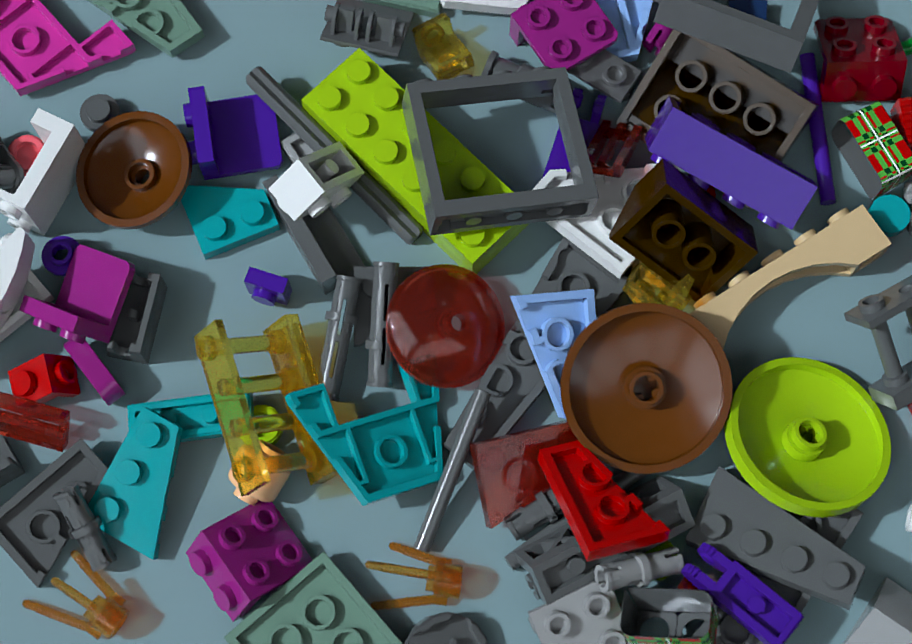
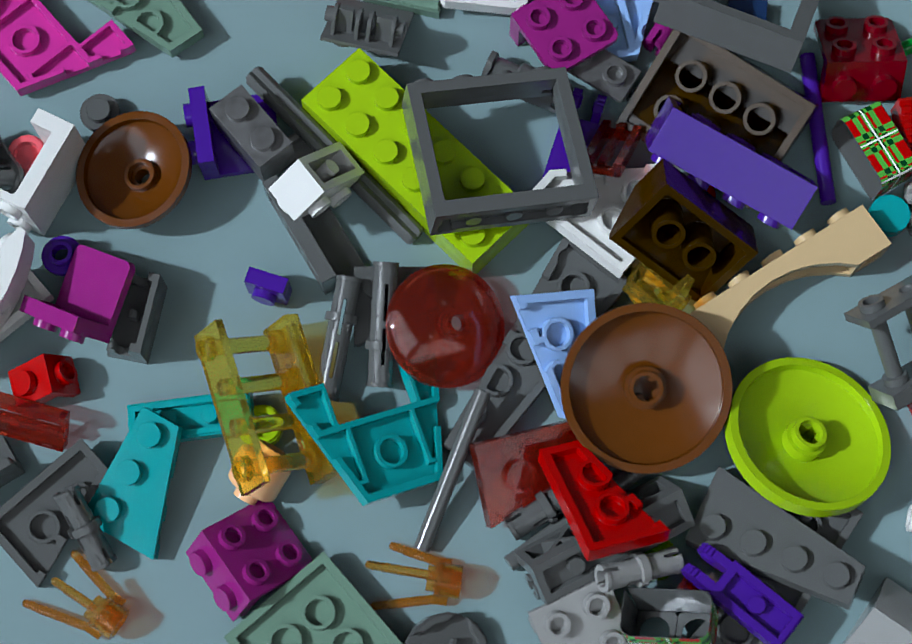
magenta beam [63,340,126,406] -> none
teal wing [181,185,281,259] -> none
clear yellow bracket [412,13,475,80] -> none
none -> flat silver brick [209,84,296,182]

